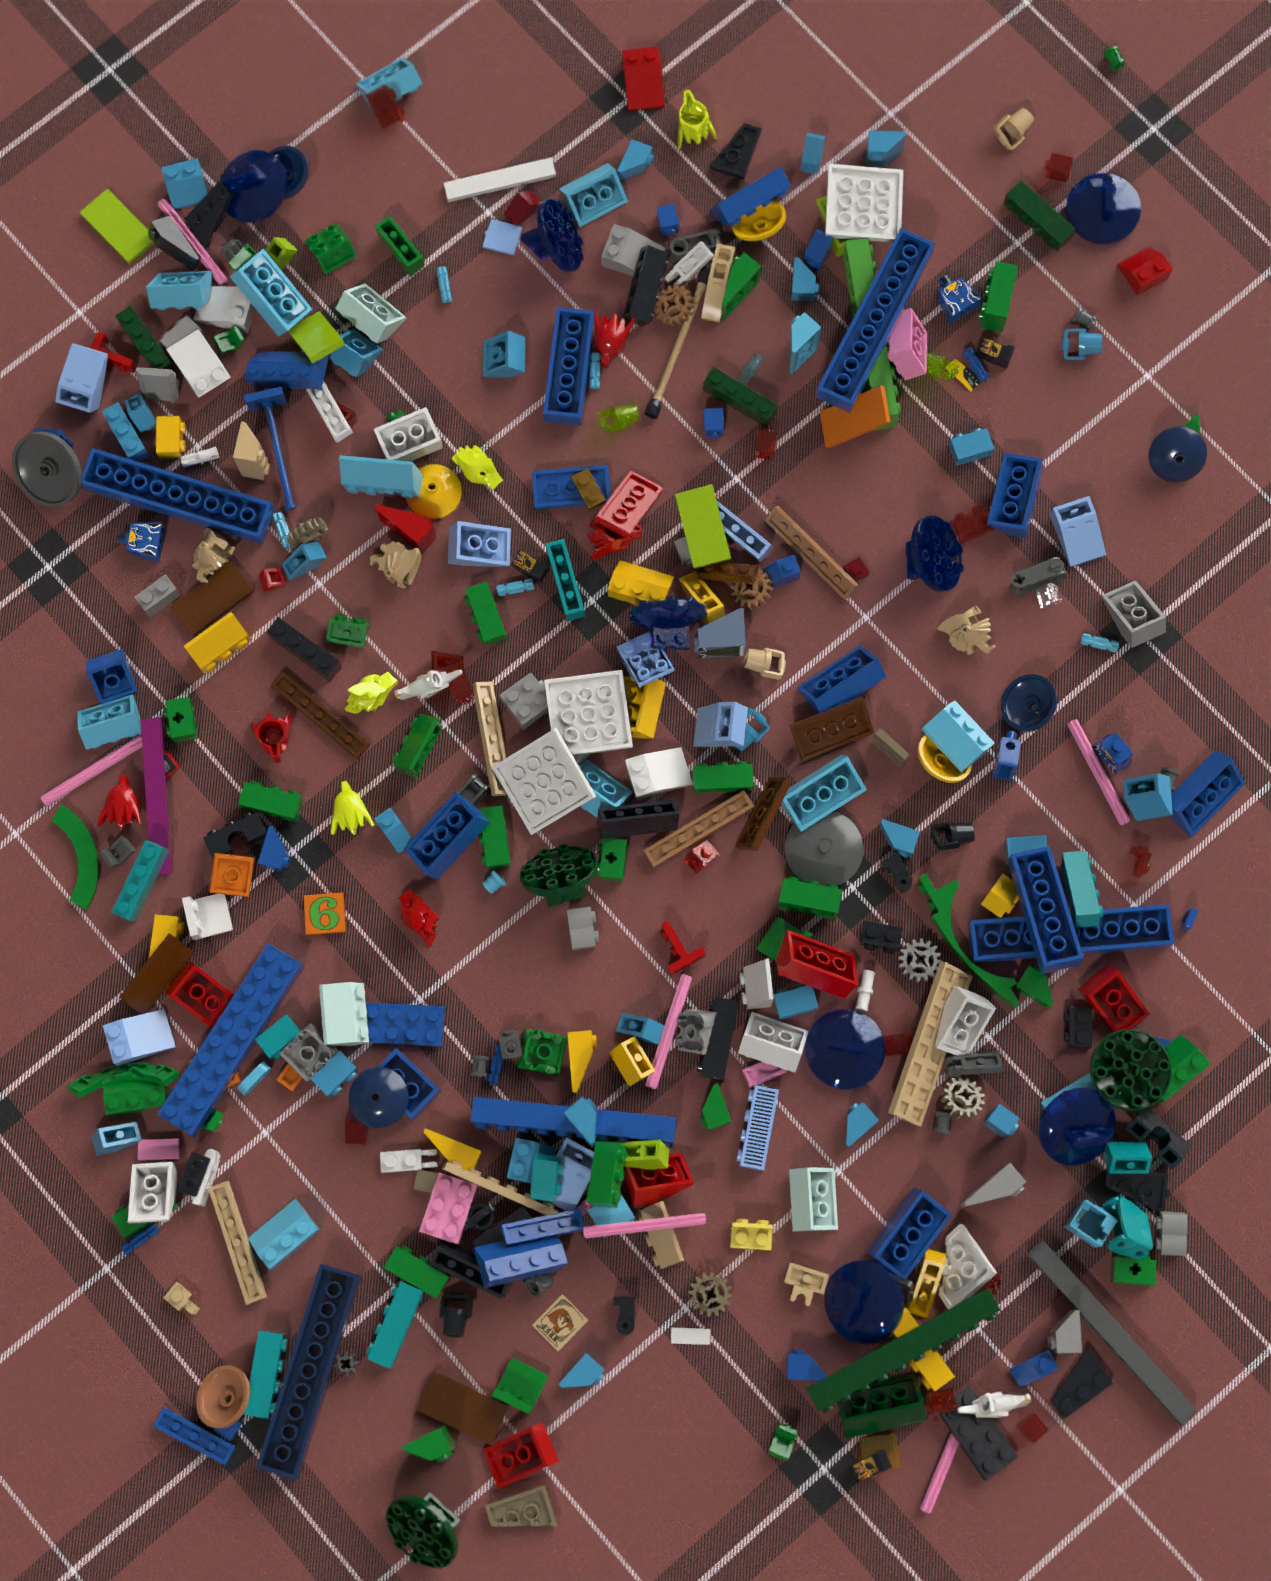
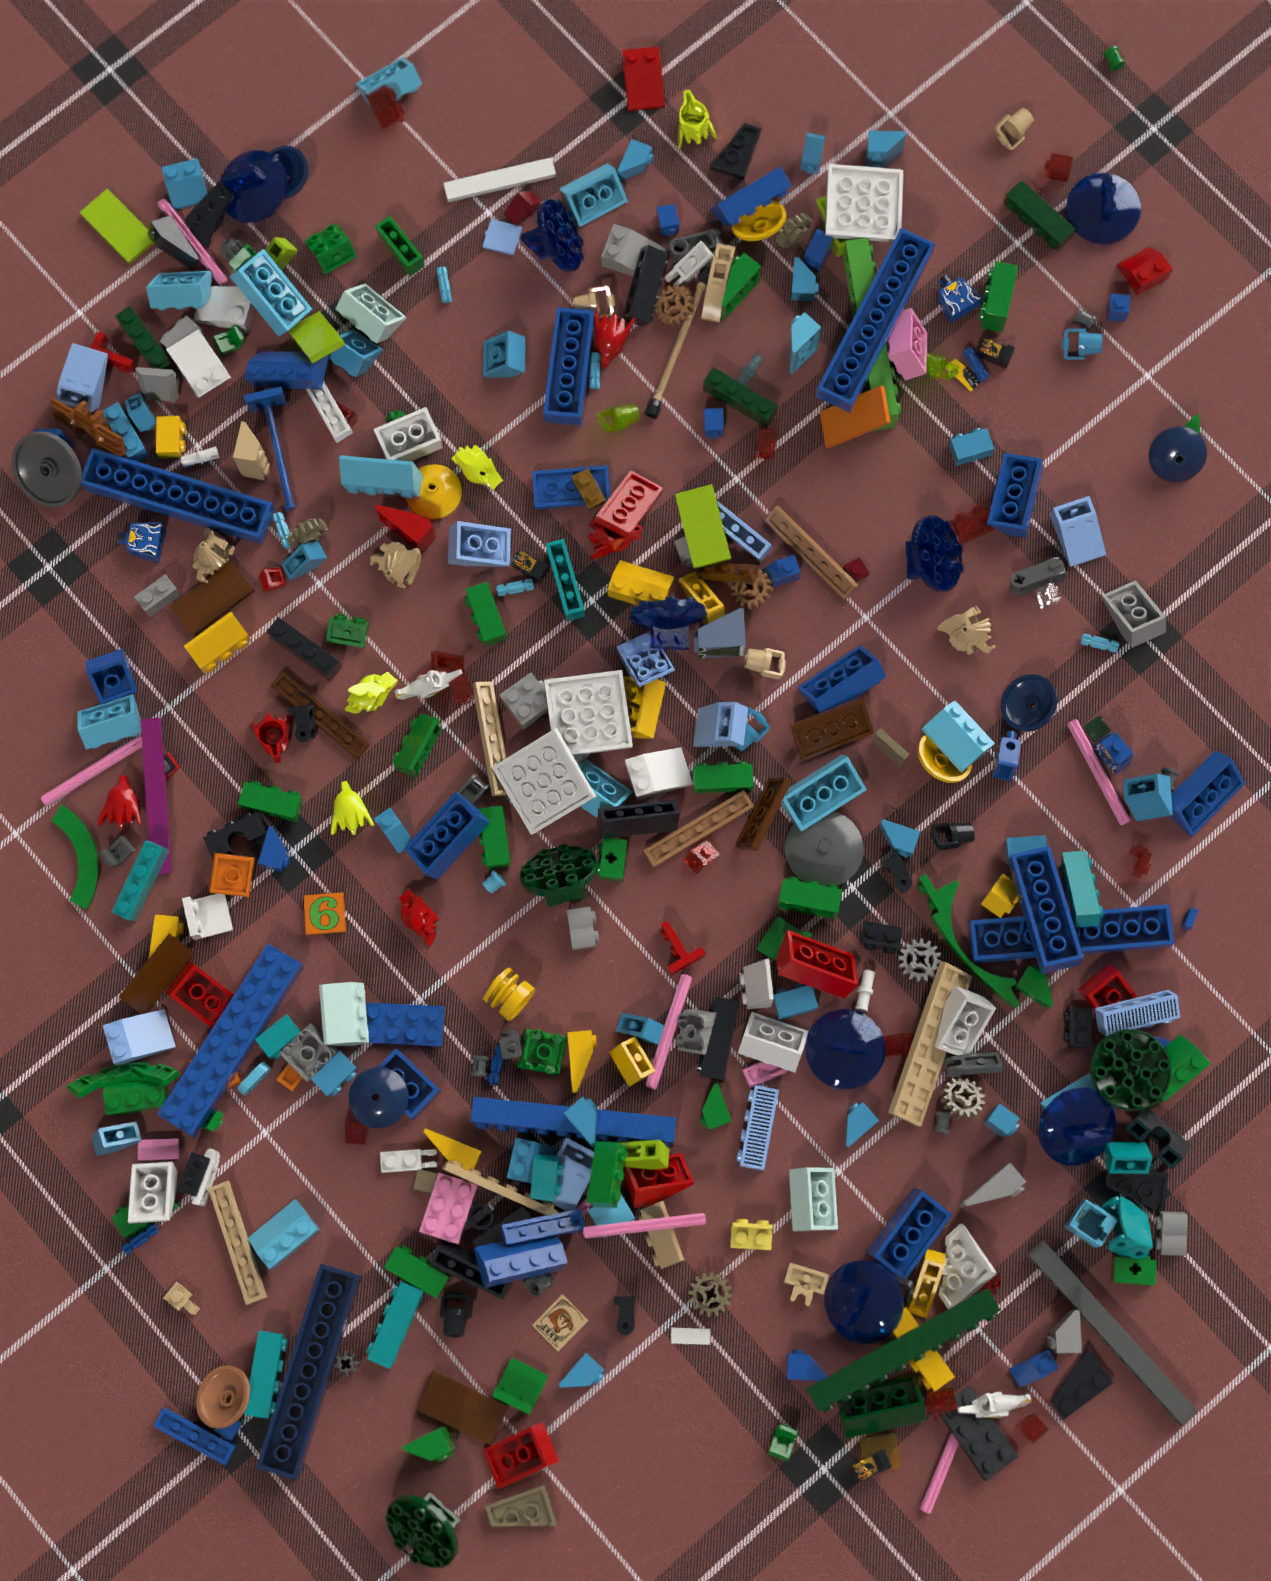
green brick [164,697,198,743] -> none
none -> dark orange piece [51,397,126,457]
none -> black leg [289,705,317,742]
none -> yellow wheel [483,967,536,1021]
none -> tan piece [574,285,615,318]
none -> dark tan gear [776,213,813,249]
none -> clear green tile [1083,715,1111,743]
none -> light blue brick [1095,990,1180,1036]
none -> blue brick [1107,294,1130,321]

